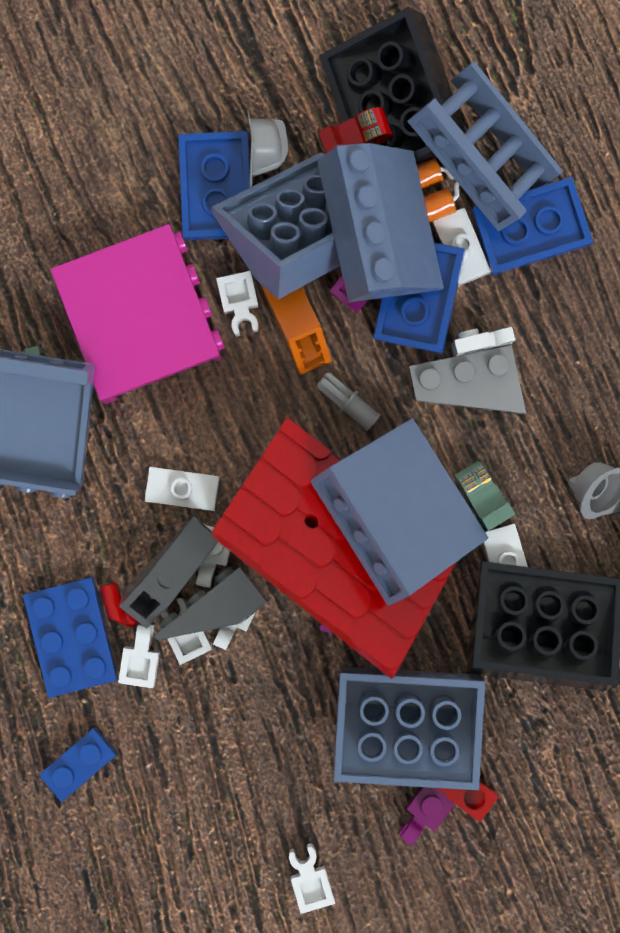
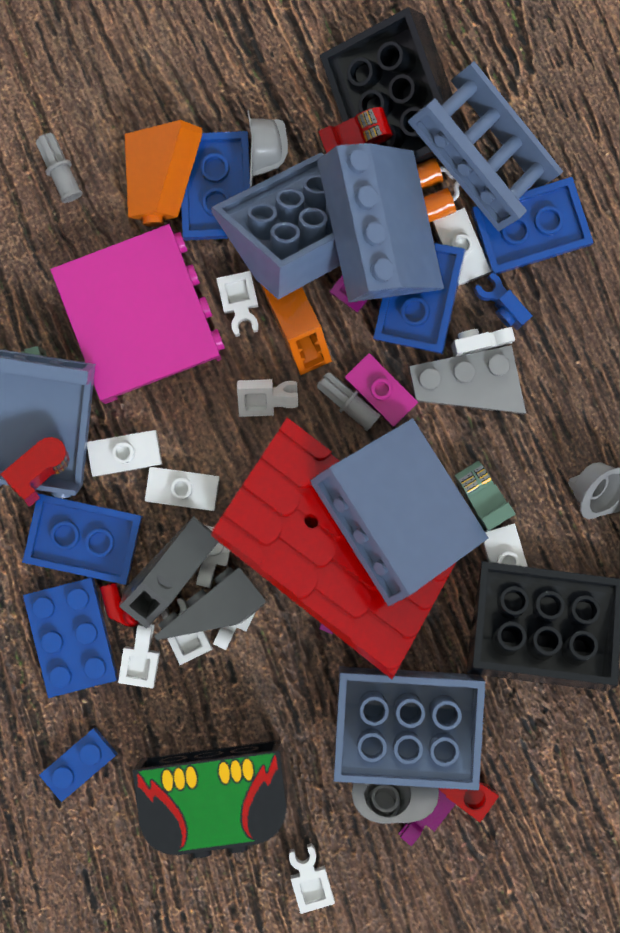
none -> red leg [0,437,70,507]
none -> blue plate [22,493,143,585]
none -> light grey axle [36,133,83,203]
none -> white plate [87,430,163,477]
none -> orange slope [125,120,202,227]
none -> brick [132,739,288,858]
none -> white plate [237,379,298,417]
none -> dark pink plate [344,353,418,427]
none -> light grey piece [351,783,439,824]
none -> blue plate [474,273,533,330]

